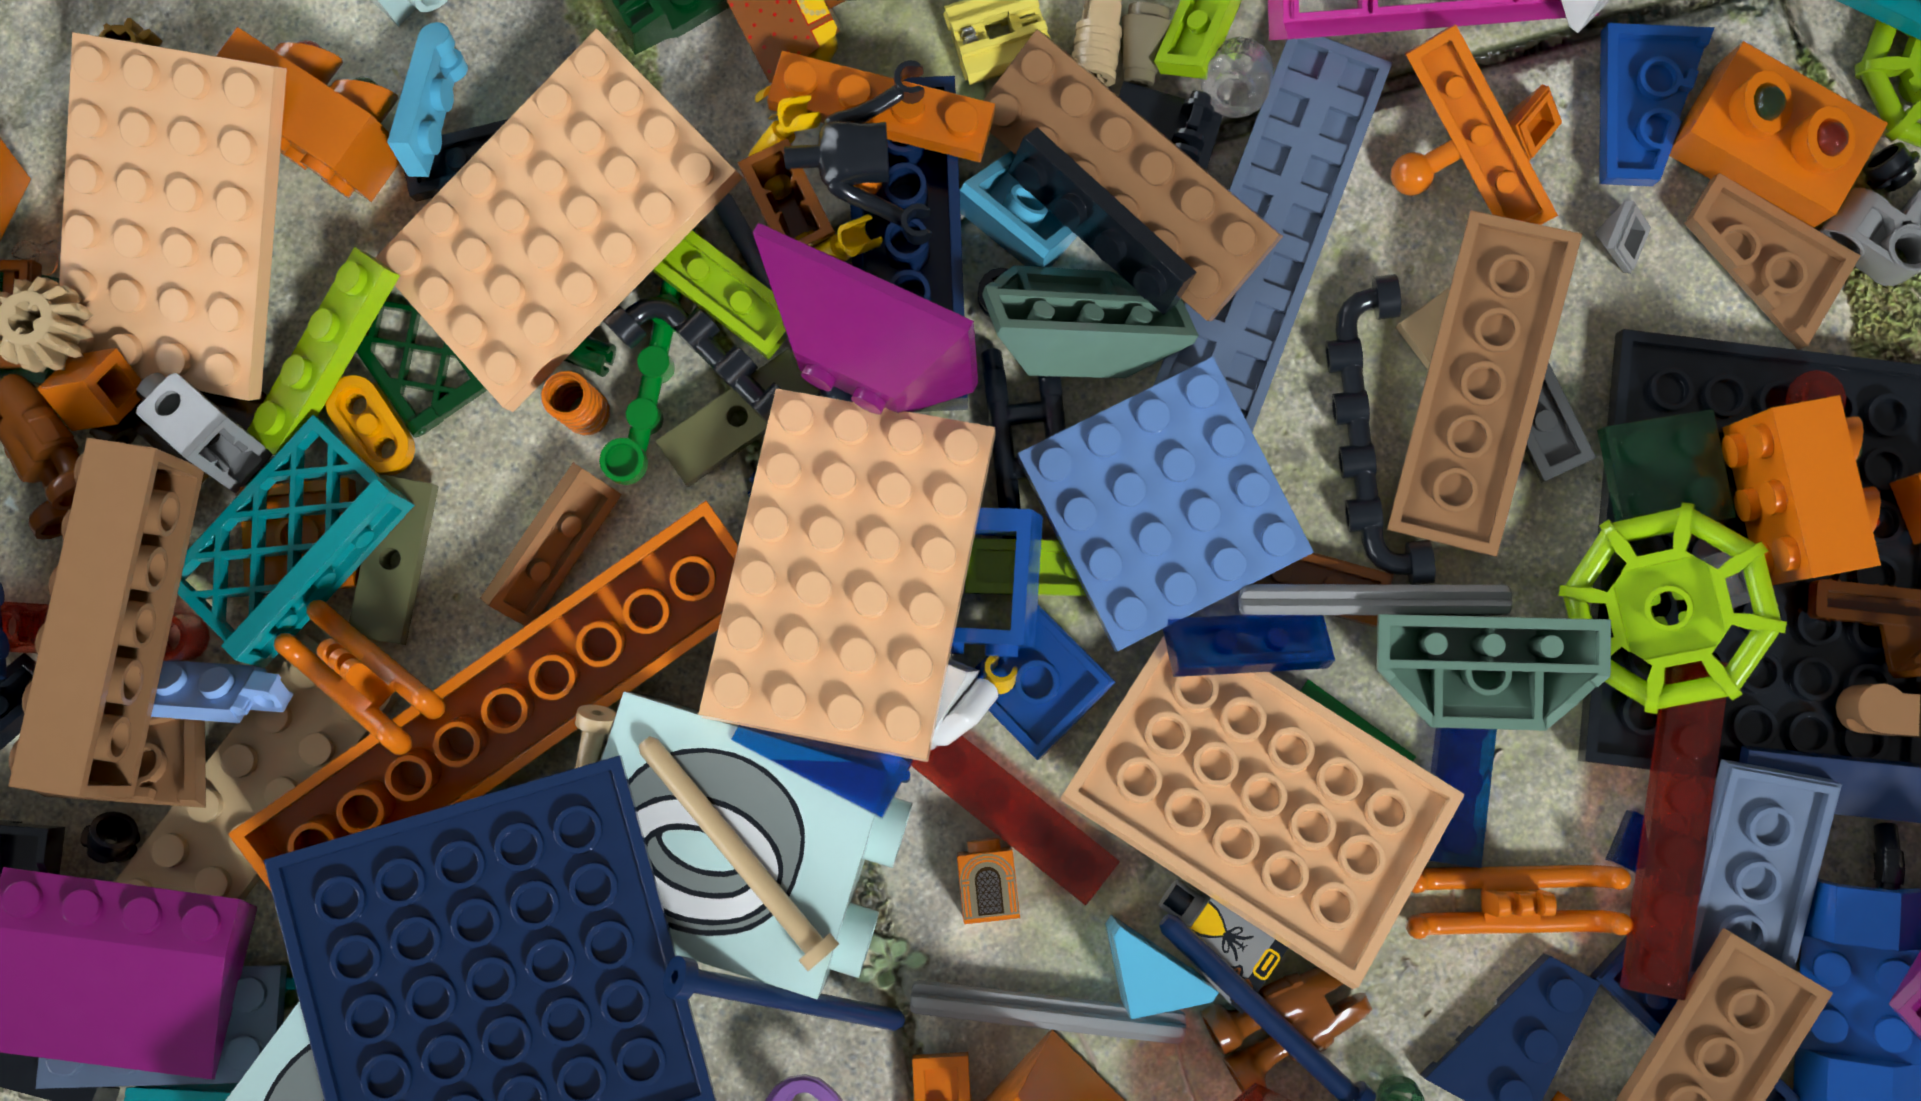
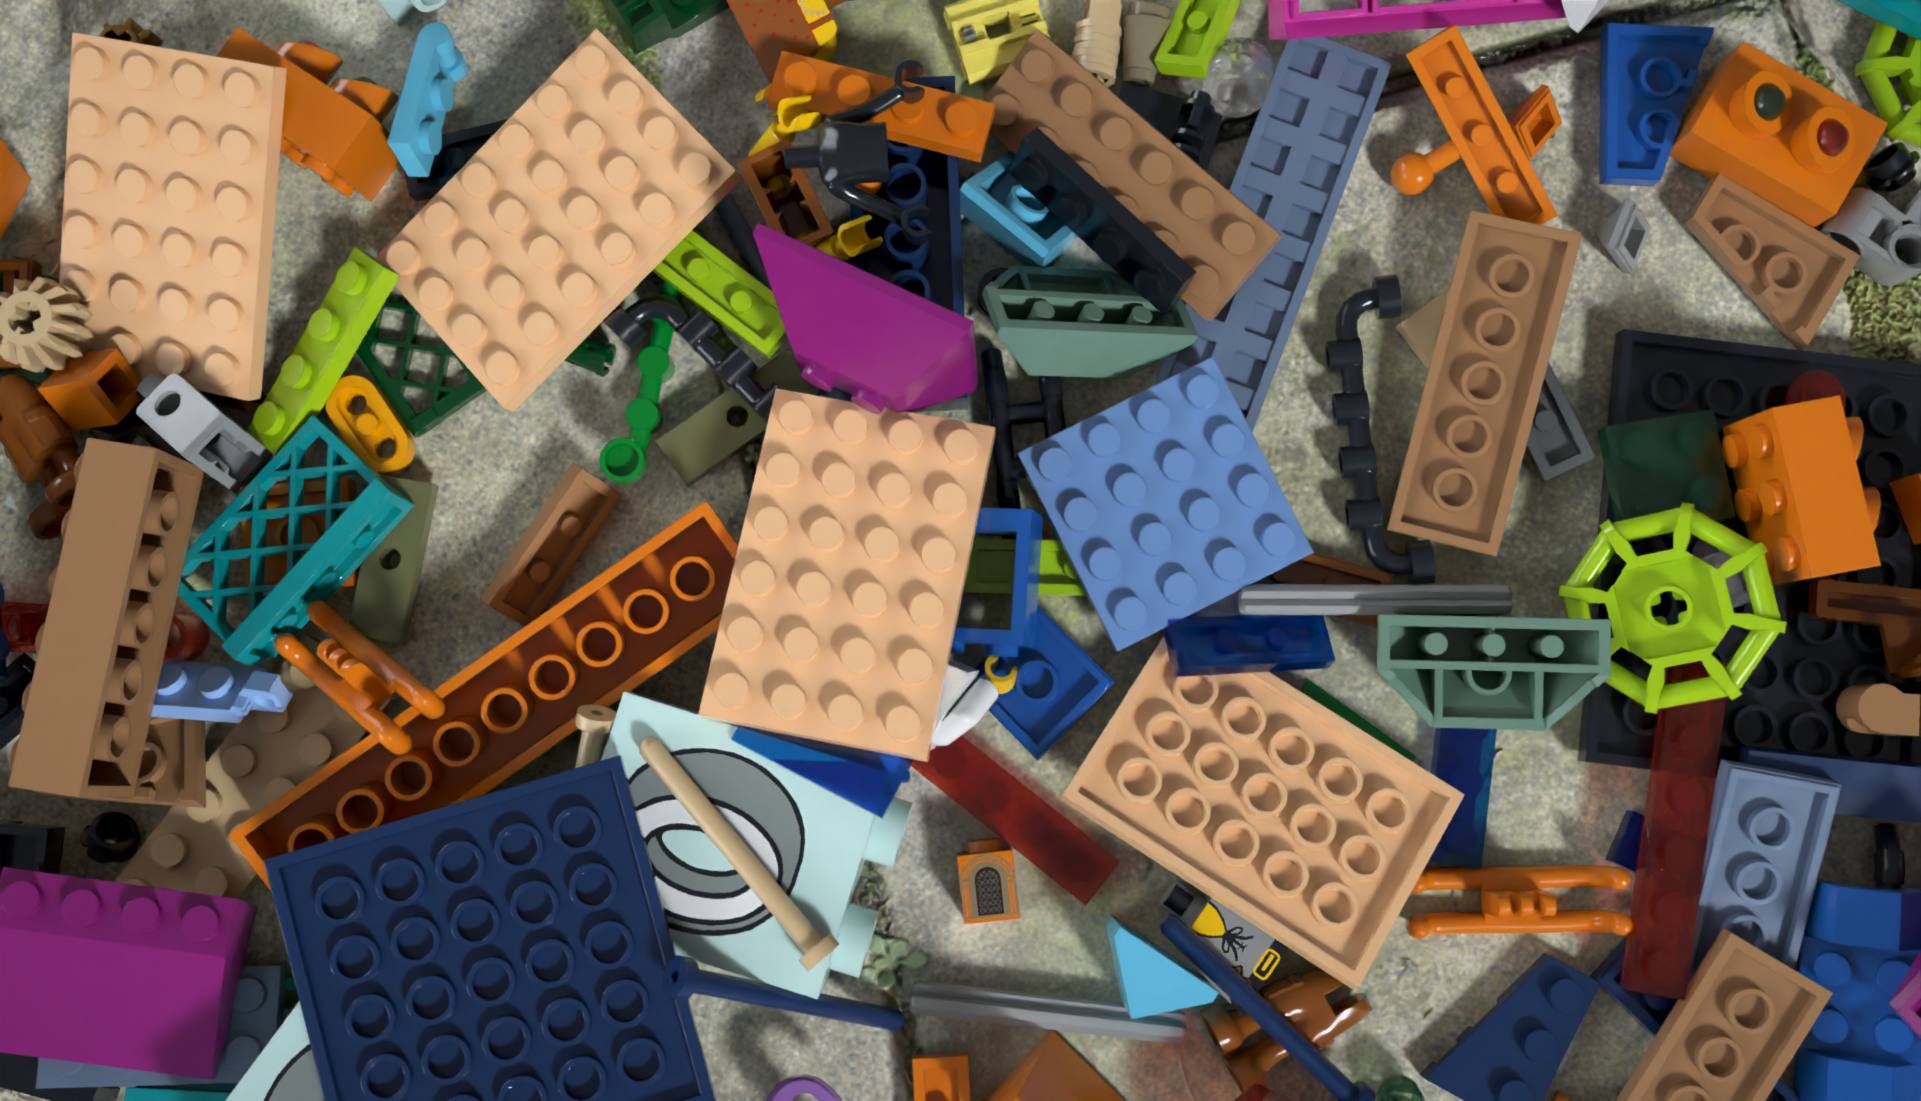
orange piece [541,371,610,436] -> none

